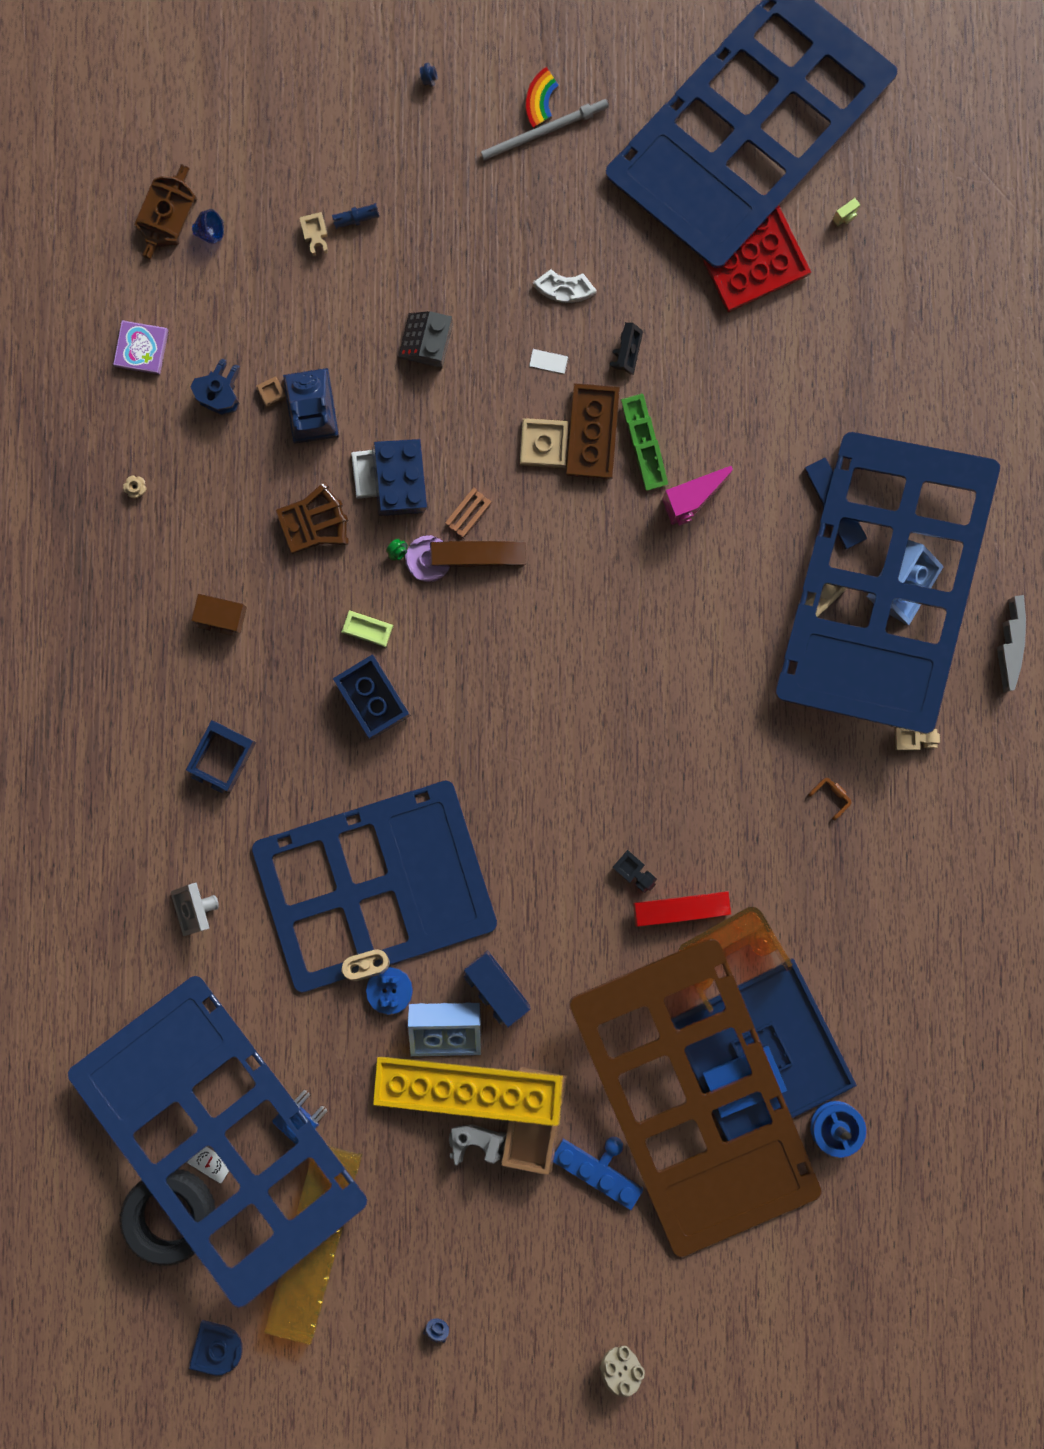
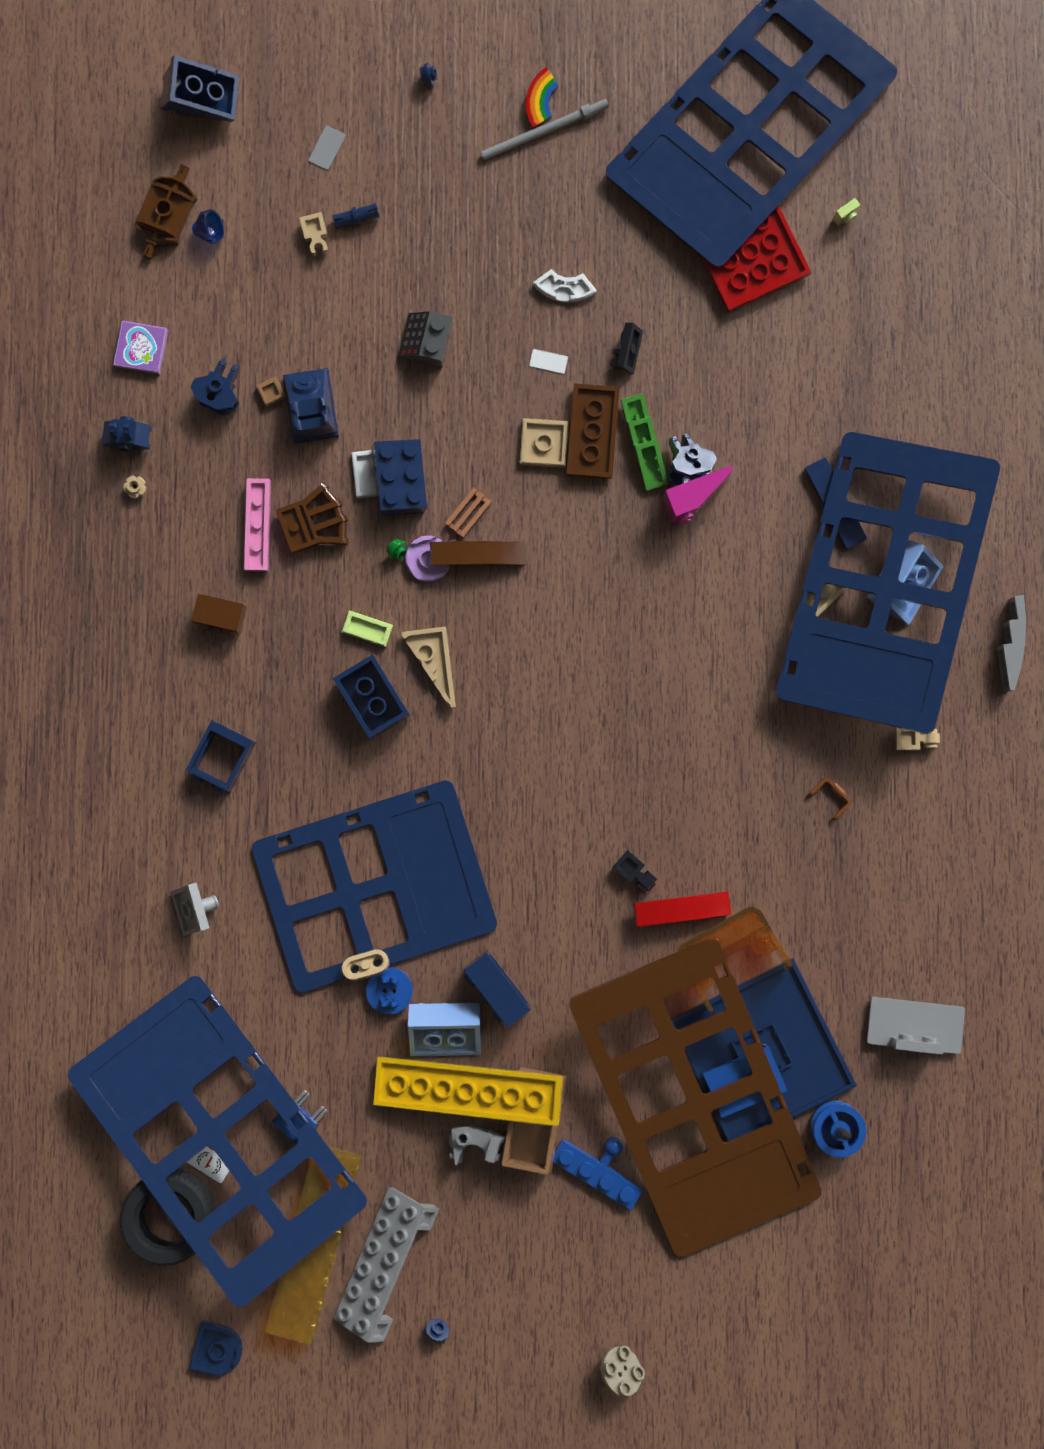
none -> dark blue hinge [102,416,152,451]
none -> dark blue piece [159,55,239,123]
none -> bright pink plate [244,478,271,572]
none -> light grey sticker [309,126,346,170]
none -> light grey bracket [334,1187,440,1342]
none -> tan wing [402,627,456,708]
none -> hinge [667,434,717,485]
none -> light grey bracket [867,996,965,1054]

